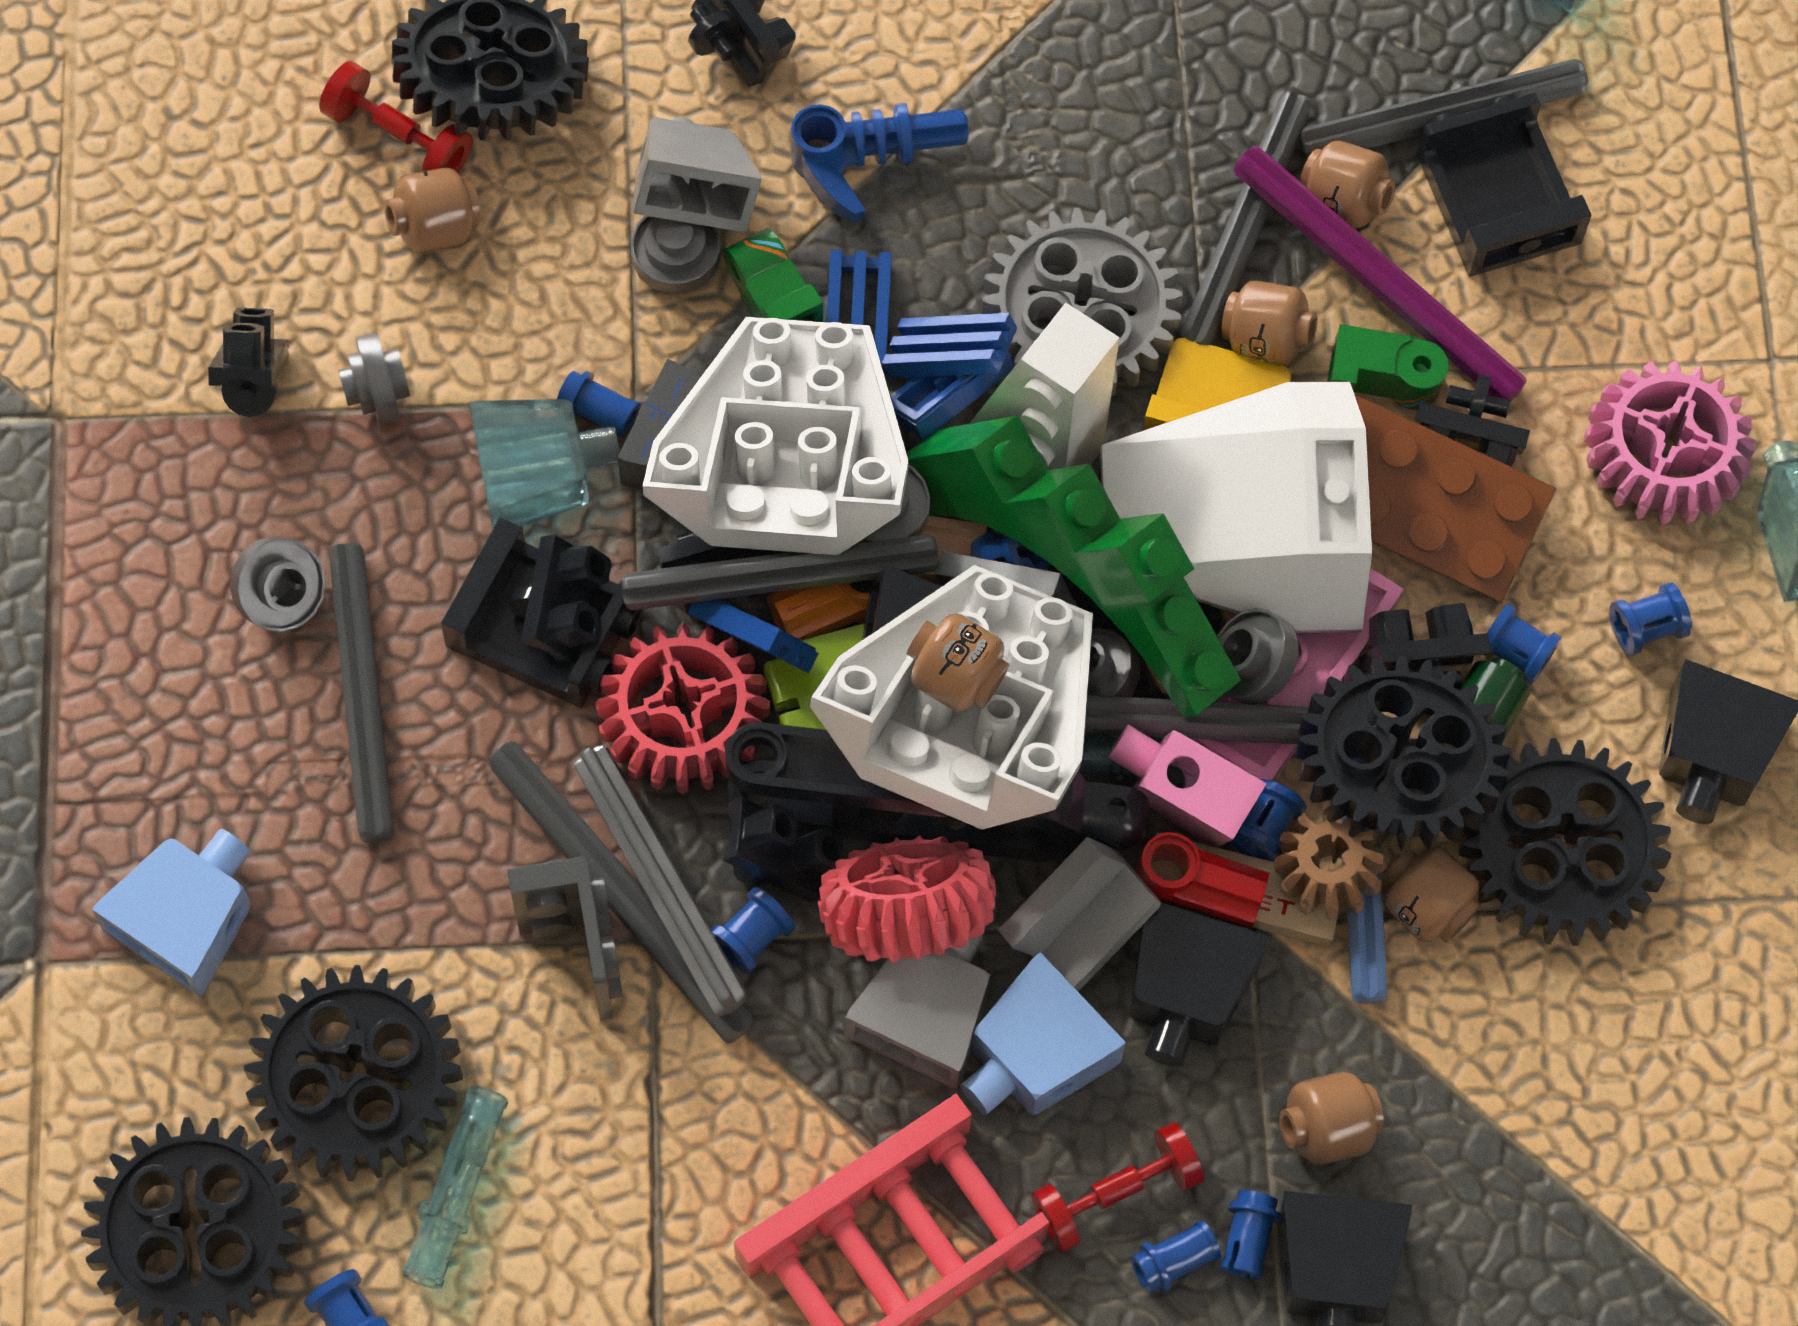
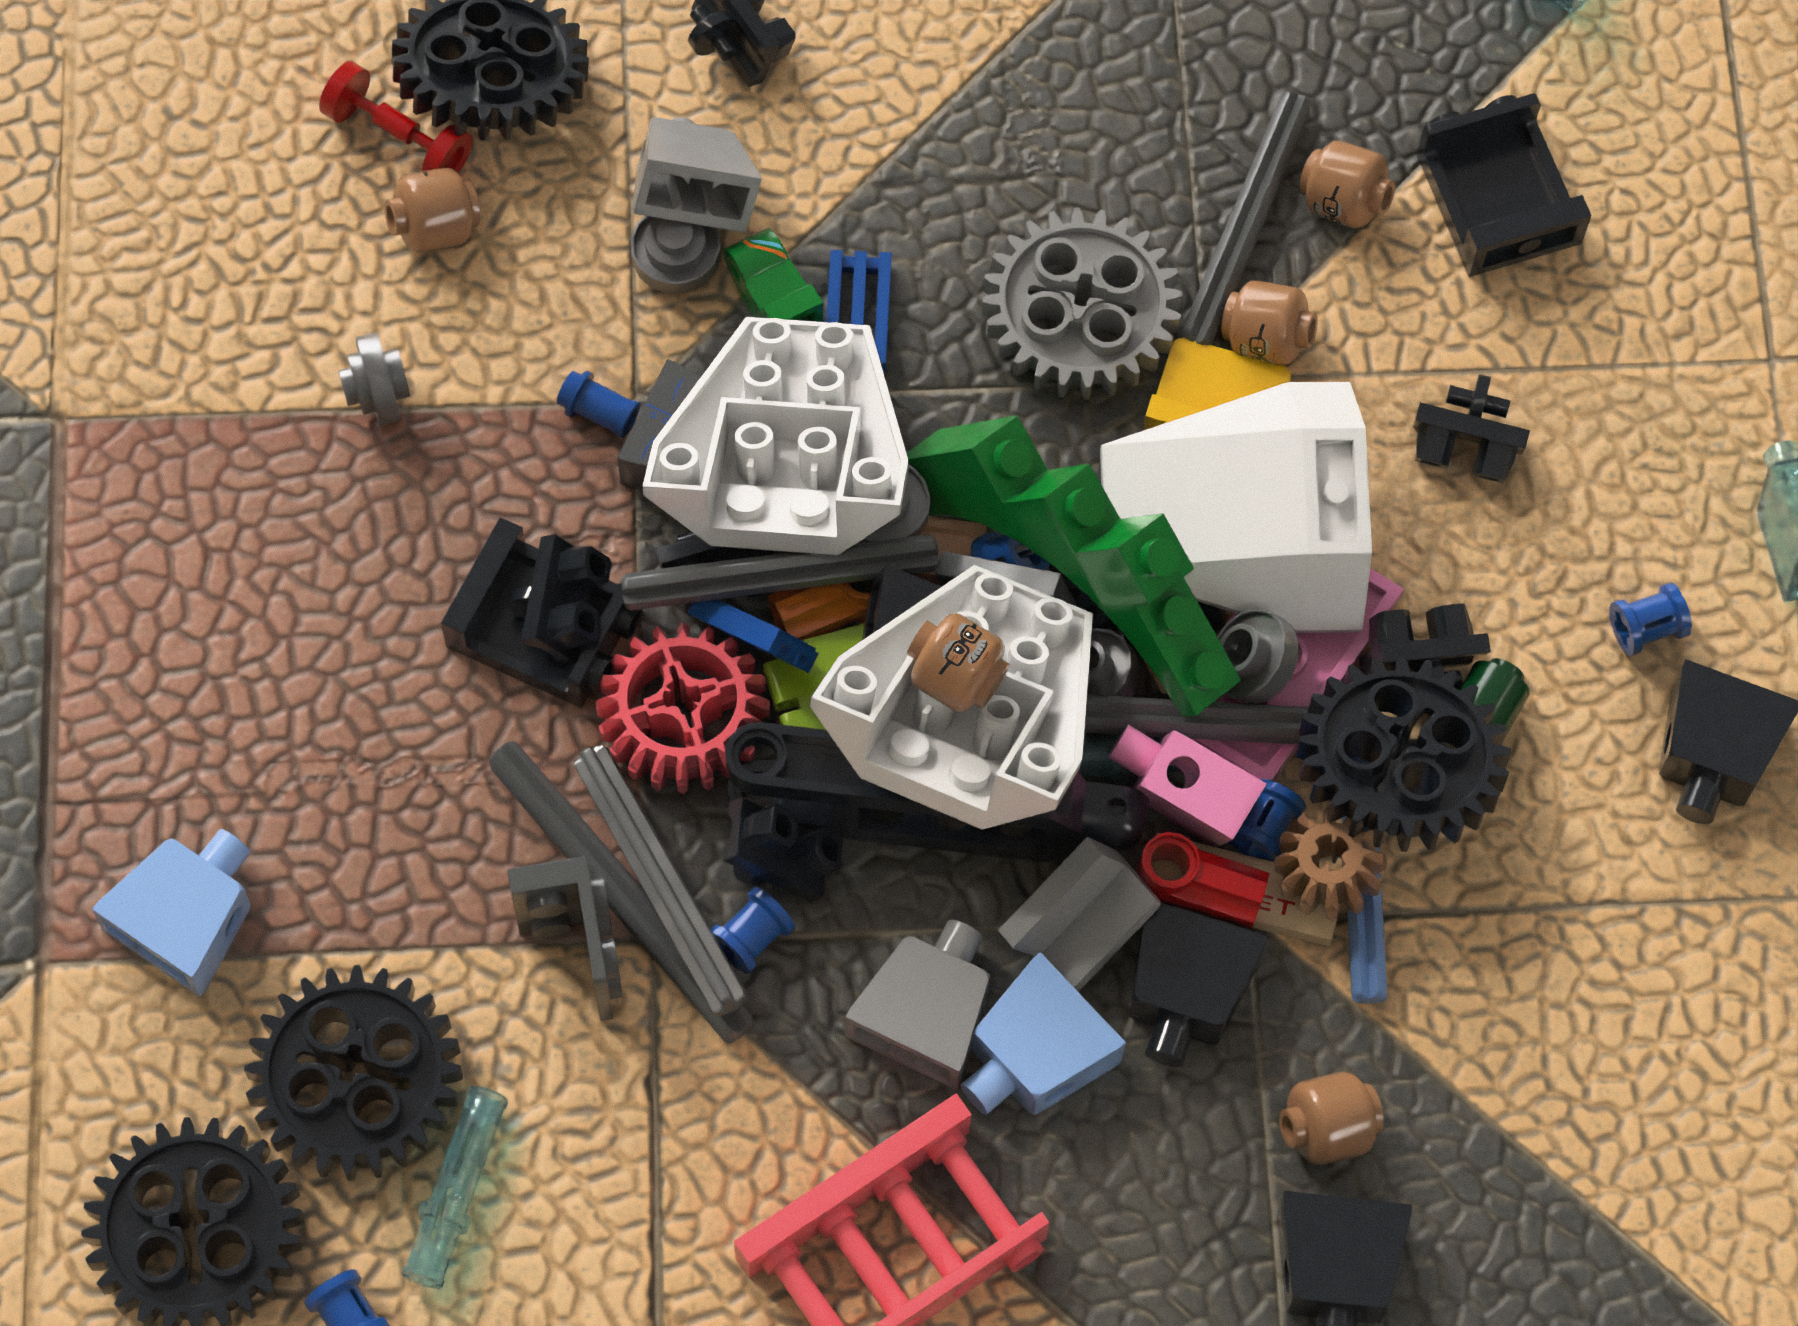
black hips [208,307,289,417] -> none
flat silver plate [230,536,326,632] -> none
dark grey axle [329,542,394,843] -> none
clear light blue torso [469,399,619,530] -> none
blue piece [791,103,969,223] -> none
coral gear [818,835,997,963] -> none
blue tile [882,313,1017,378] -> none
blue tile [890,349,1015,441] -> none
white wedge [969,303,1119,470] -> none
red wheel [1031,1122,1204,1253] -> none
blue pin [1130,1220,1221,1293] -> none
blue pin [1220,1190,1281,1280] -> none
magenta axle [1234,146,1527,402] -> none
dark grey axle [1300,59,1588,160] -> none
green leg [1327,324,1449,410] -> none
dark orange plate [1354,394,1557,604] -> none
medium nougat head [1383,846,1482,943] -> none
black gear [1458,738,1672,946] -> none
blue bush [1484,603,1562,685] -> none
bright pink gear [1584,359,1756,526] -> none

